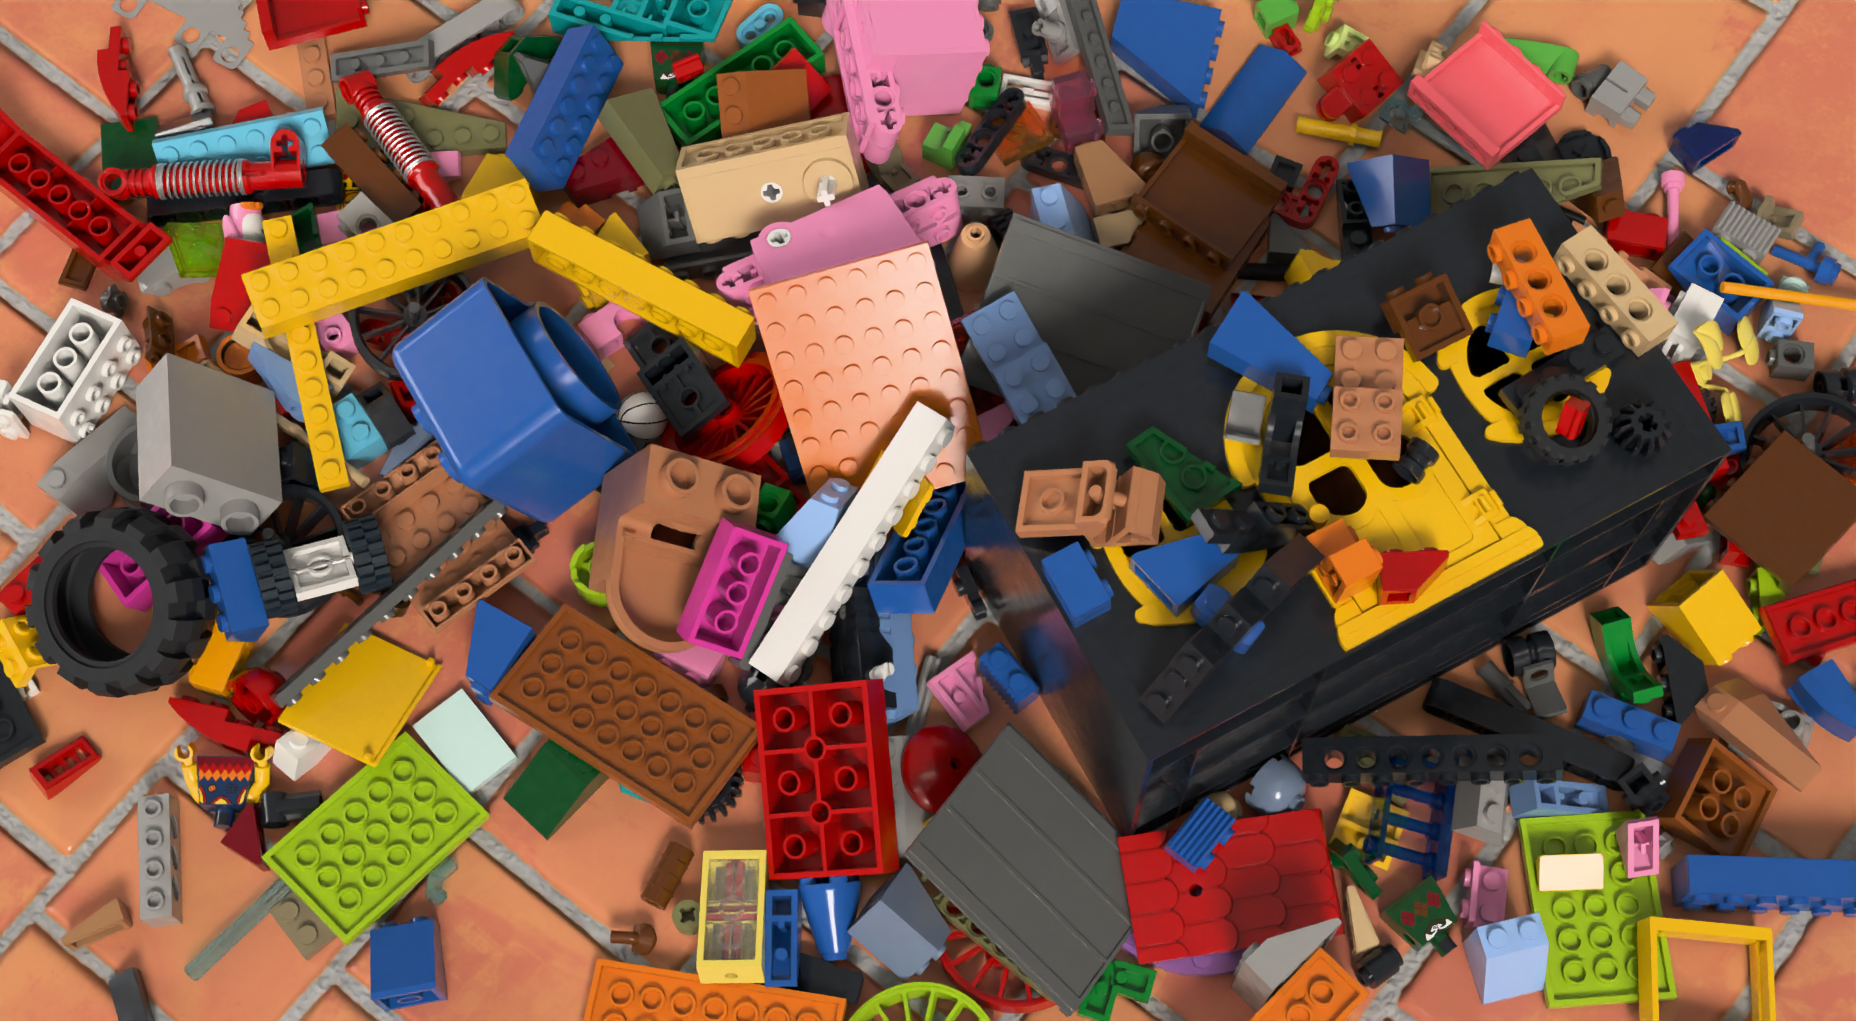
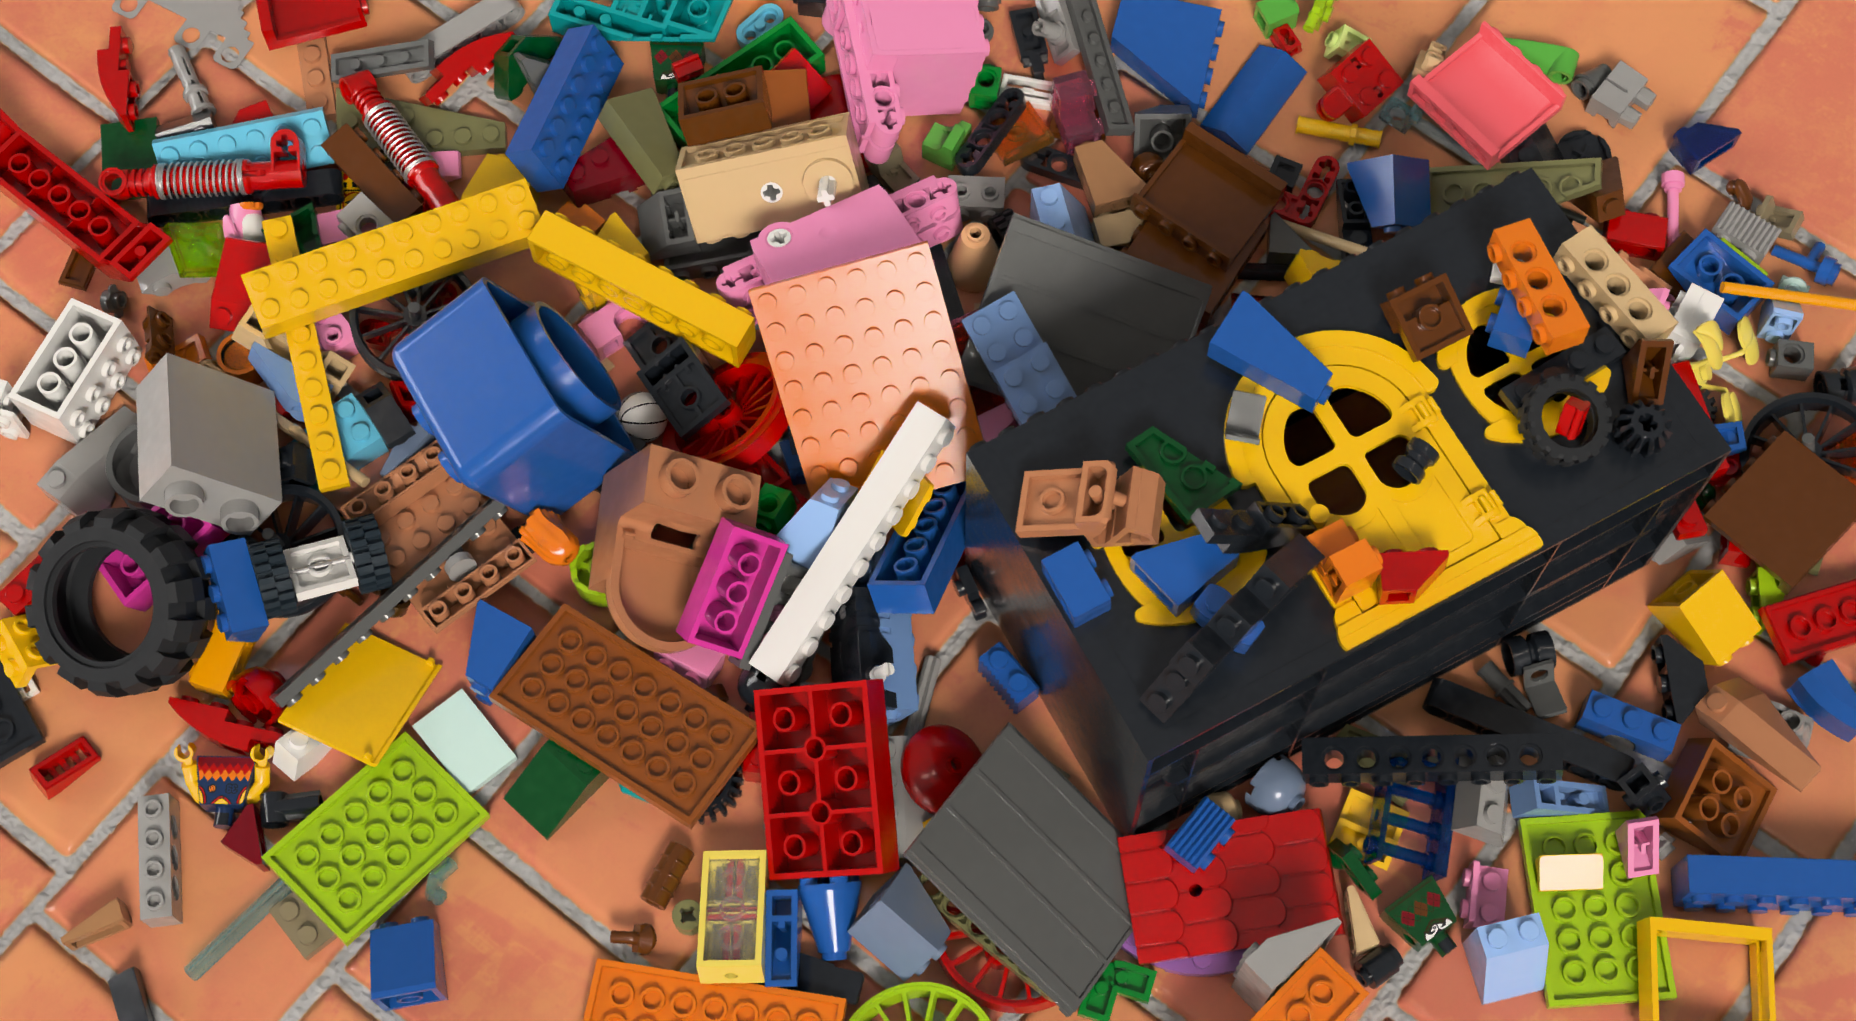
bright pink wing [926,651,990,732] -> none
black arch [1257,372,1311,497] -> none
nougat piece [1330,335,1404,461] -> none
green arch [1589,606,1664,704] -> none
none -> light grey tile [444,552,477,582]
none -> orange piece [519,508,580,566]
none -> reddish brown slope [678,65,772,147]
none -> tan bar [1283,219,1368,256]
none -> reddish brown slope [1622,338,1674,405]

